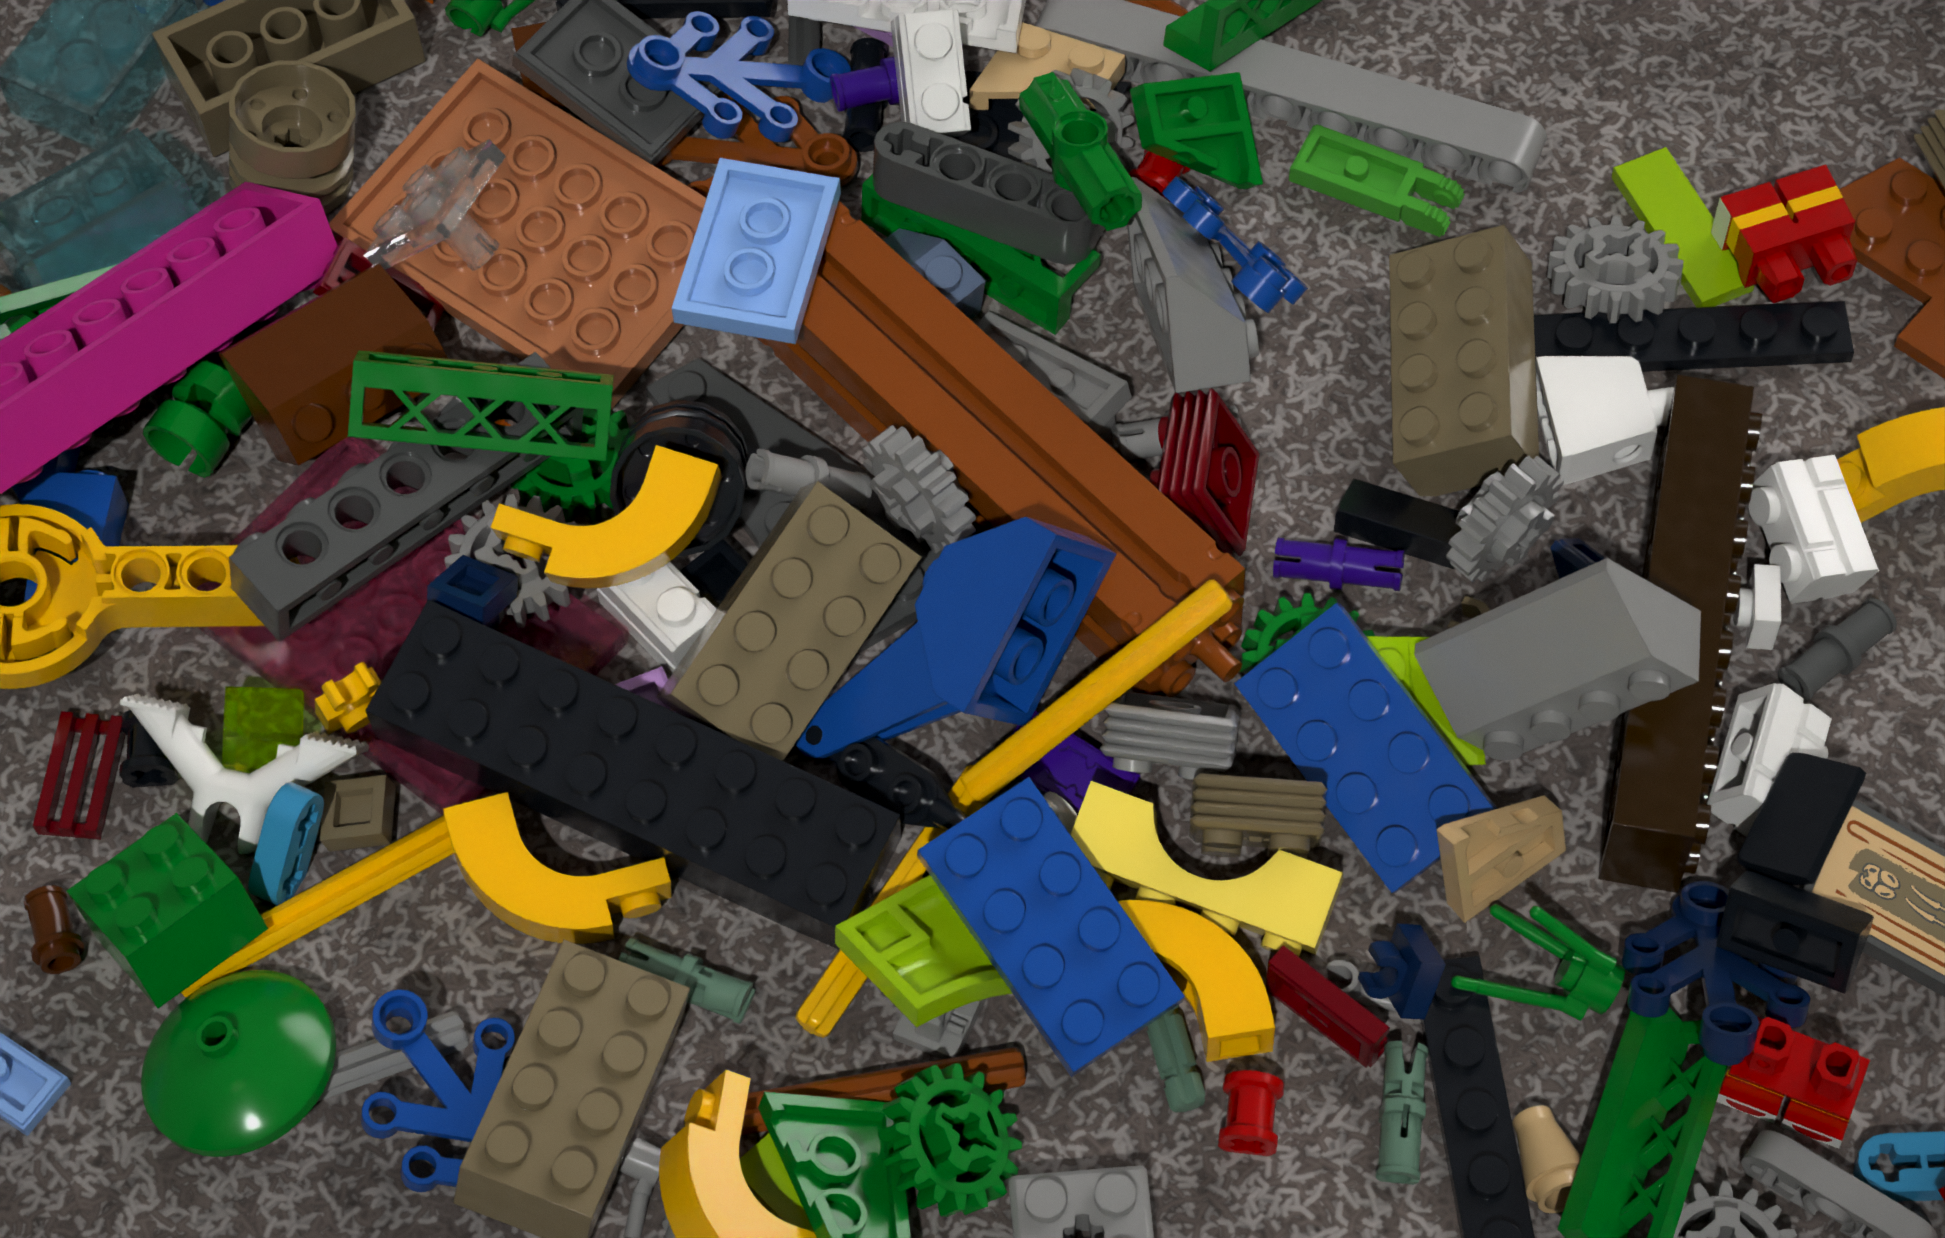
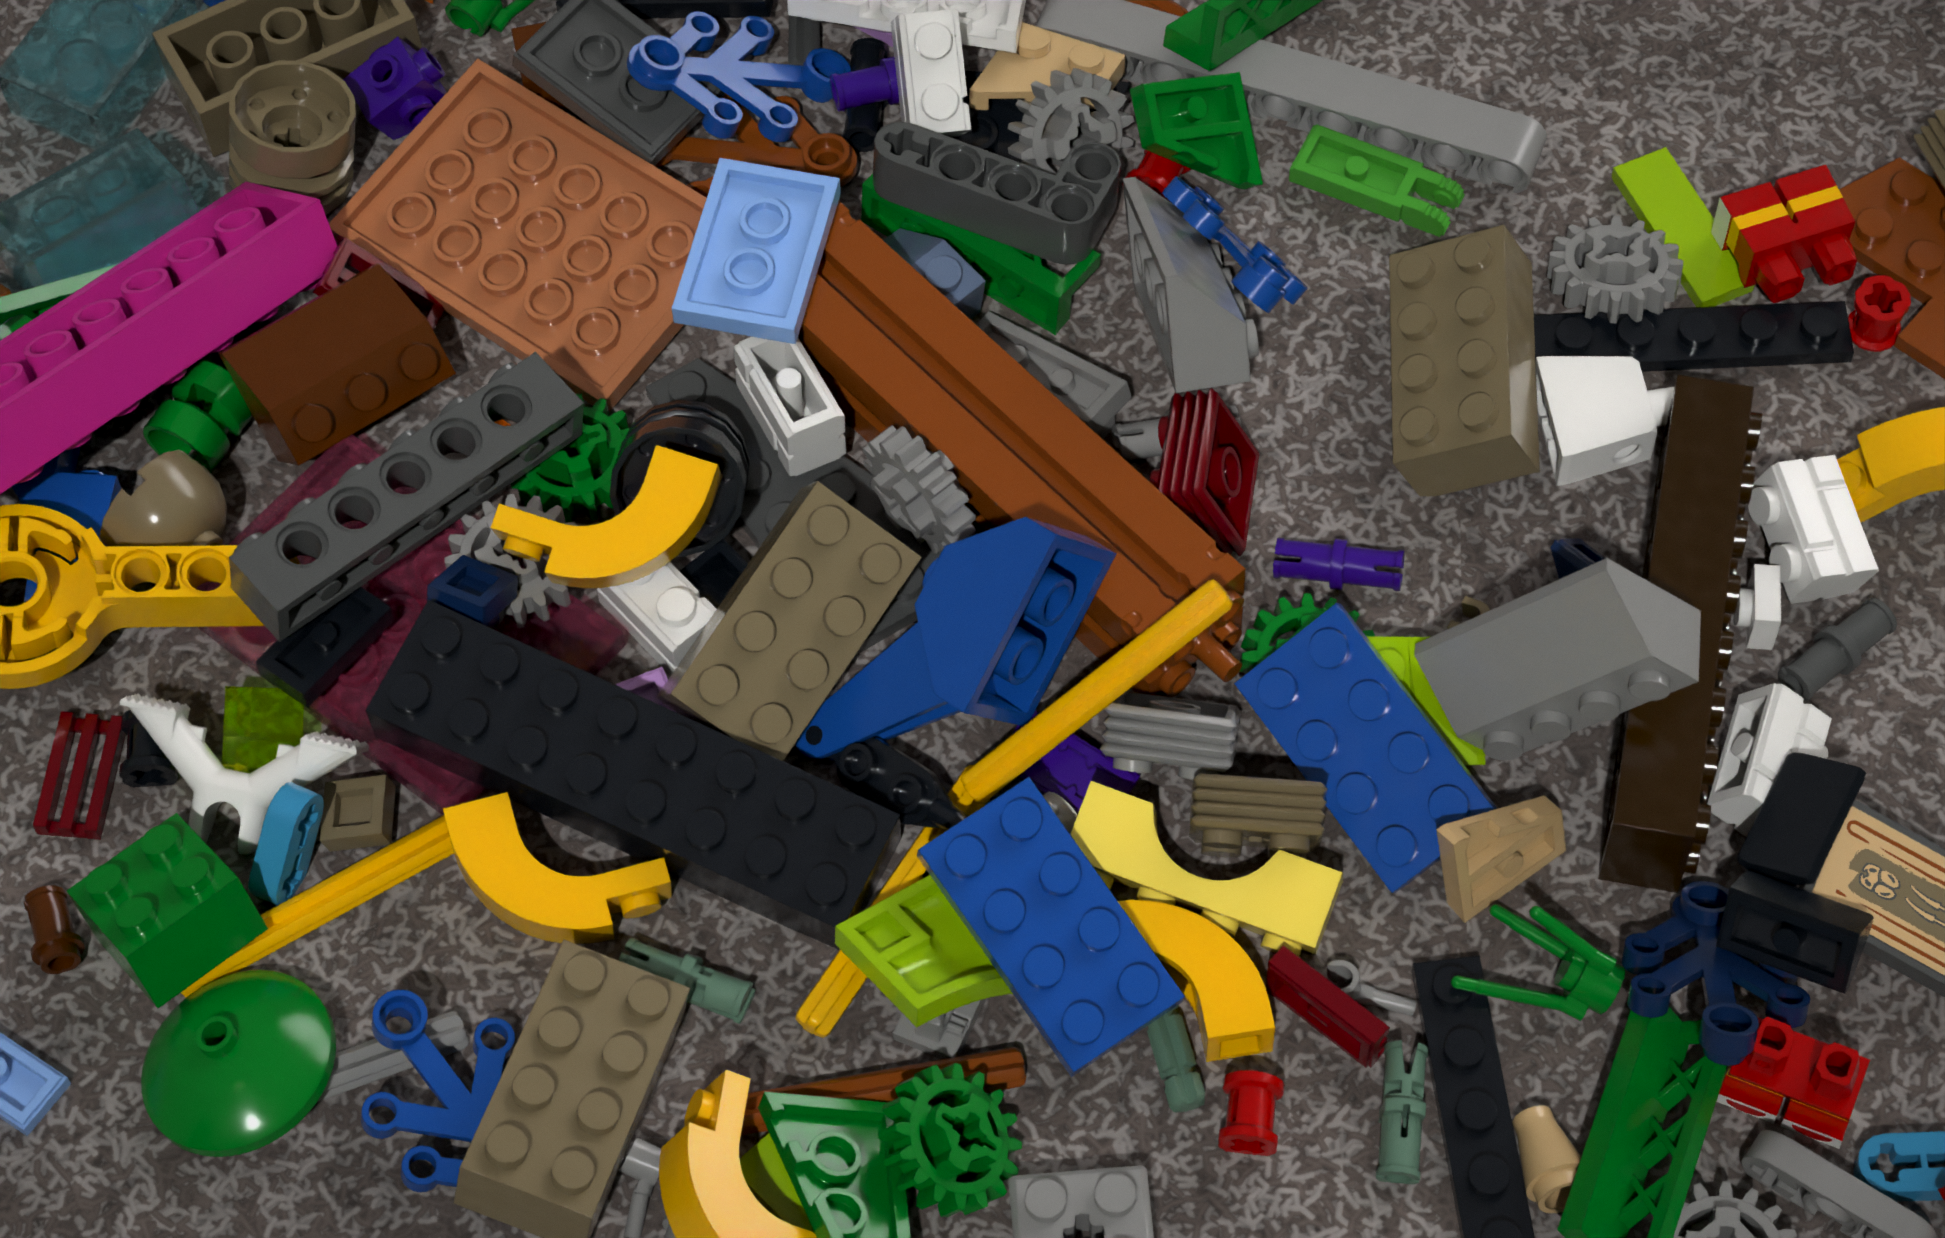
yellow plate [315,662,381,734] -> none
green fence [348,350,614,461] -> none
clear plate [364,139,506,271] -> none
light grey pin [745,449,872,512] -> none
green piece [1019,72,1142,231] -> none
black slope [1334,479,1462,569] -> none
dark blue tile [1358,923,1446,1020] -> none
light grey gear [1446,456,1564,582] -> none
none -> dark tan cylinder [100,450,227,546]
none -> black plate [256,587,394,708]
none -> dark purple brick [343,36,447,140]
none -> white brick [734,337,846,477]
none -> red bush [1848,275,1911,352]

